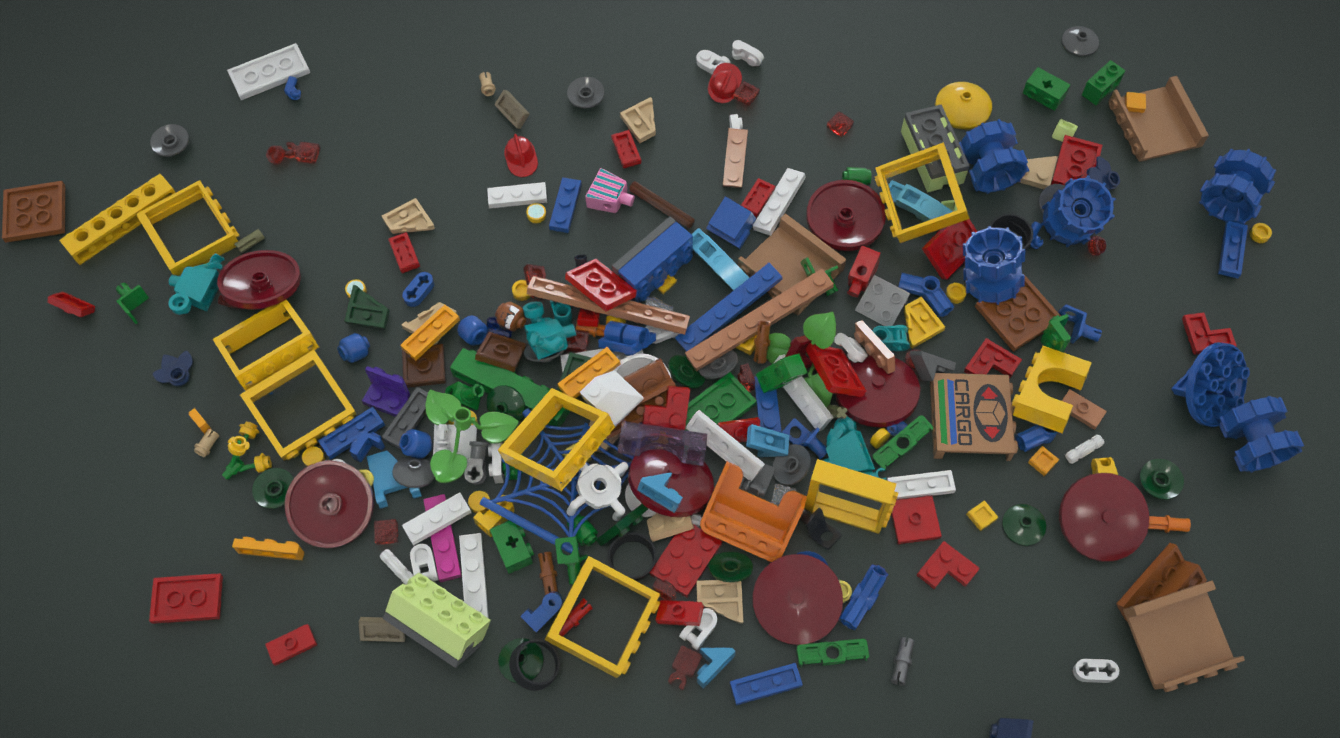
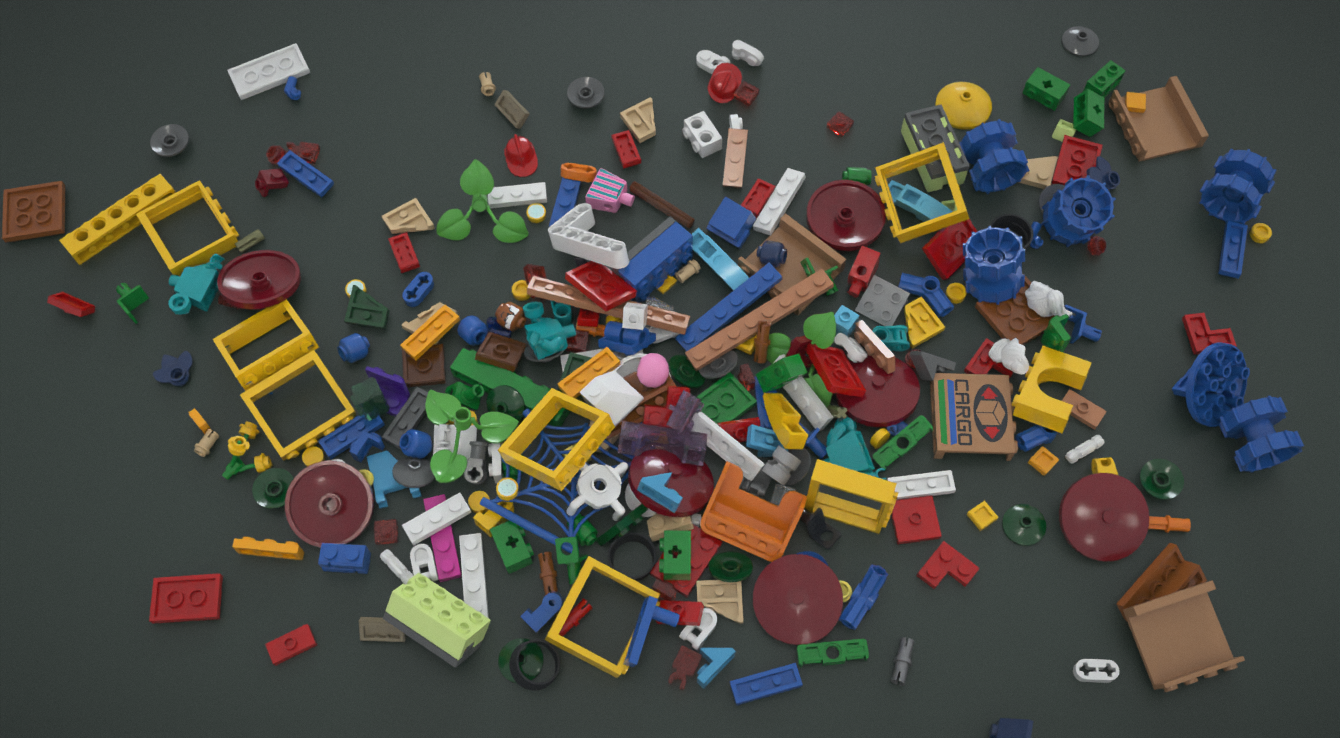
none -> dark red bracket [255,169,289,197]
none -> blue plate [277,150,334,198]
none -> blue brick [318,543,371,574]
none -> brick [350,377,390,421]
none -> bright green plant [437,159,529,243]
none -> tile [496,478,518,501]
none -> white beam [548,203,629,269]
none -> orange beam [561,163,597,182]
none -> white brick [622,302,648,330]
none -> blue piece [623,596,680,667]
none -> bright pink hair [637,353,669,388]
none -> green brick [659,530,691,580]
none -> clear purple hips [666,390,704,434]
none -> tan pin [674,259,701,283]
none -> white brick [682,111,722,158]
none -> dark blue head [757,240,788,268]
none -> light grey wheel [762,445,801,486]
none -> yellow slope [763,393,808,449]
none -> medium azure brick [834,305,859,337]
none -> white hair [989,338,1029,375]
none -> white hair [1025,281,1073,317]
none -> green brick [1073,89,1104,137]

